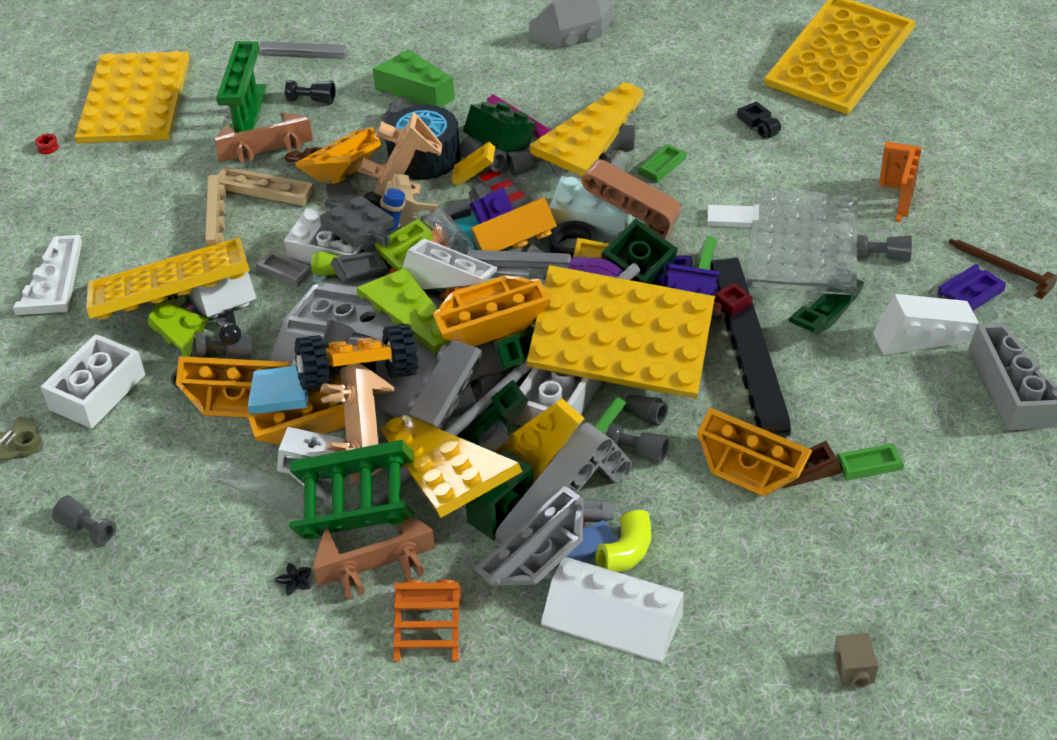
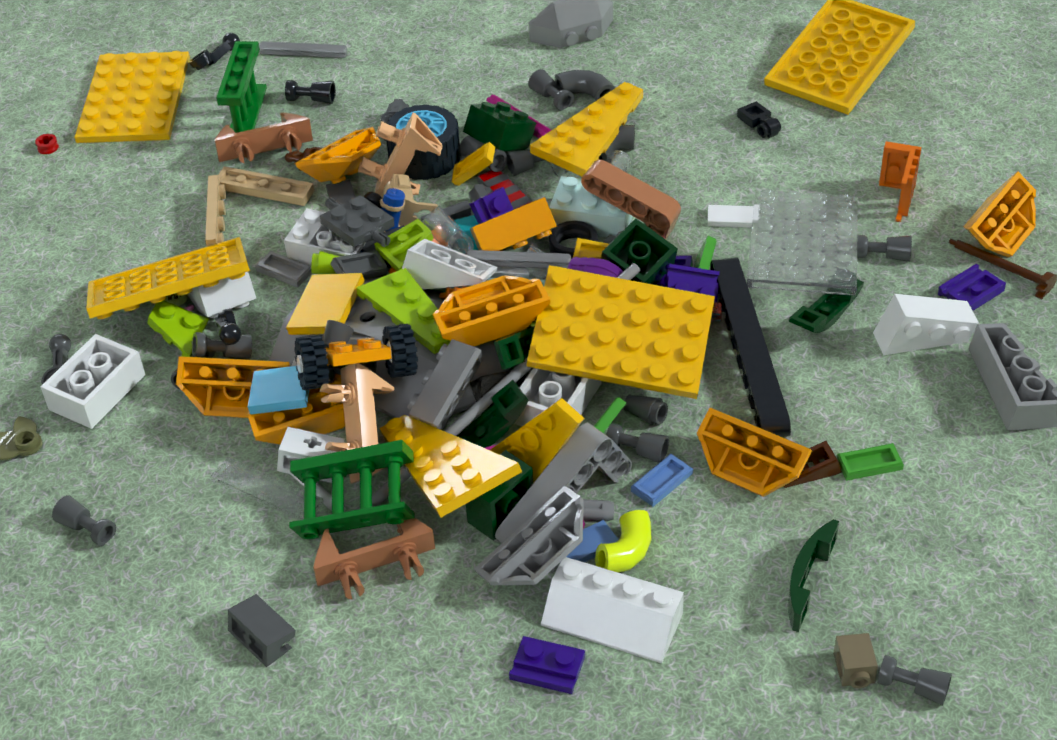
white wing [13,235,82,315] -> none
black plant [275,562,311,596] -> none
bright green wedge [373,49,455,107] -> none
orange plate [393,580,462,662] -> none
dark grey tile [478,420,510,452] -> none
bright green tile [638,144,687,183] -> none
dark red tile [714,283,753,315] -> none
none -> dark grey piece [41,334,71,385]
none -> black piece [189,33,240,71]
none -> dark grey hinge [228,594,296,667]
none -> yellow tile [286,273,365,335]
none -> dark purple plate [509,636,585,694]
none -> dark grey piece [528,69,574,111]
none -> dark grey cylinder [555,70,615,101]
none -> medium blue tile [631,454,693,507]
none -> dark green slope [788,519,839,632]
none -> dark grey piece [877,655,952,706]
none -> light orange wedge [963,171,1036,257]

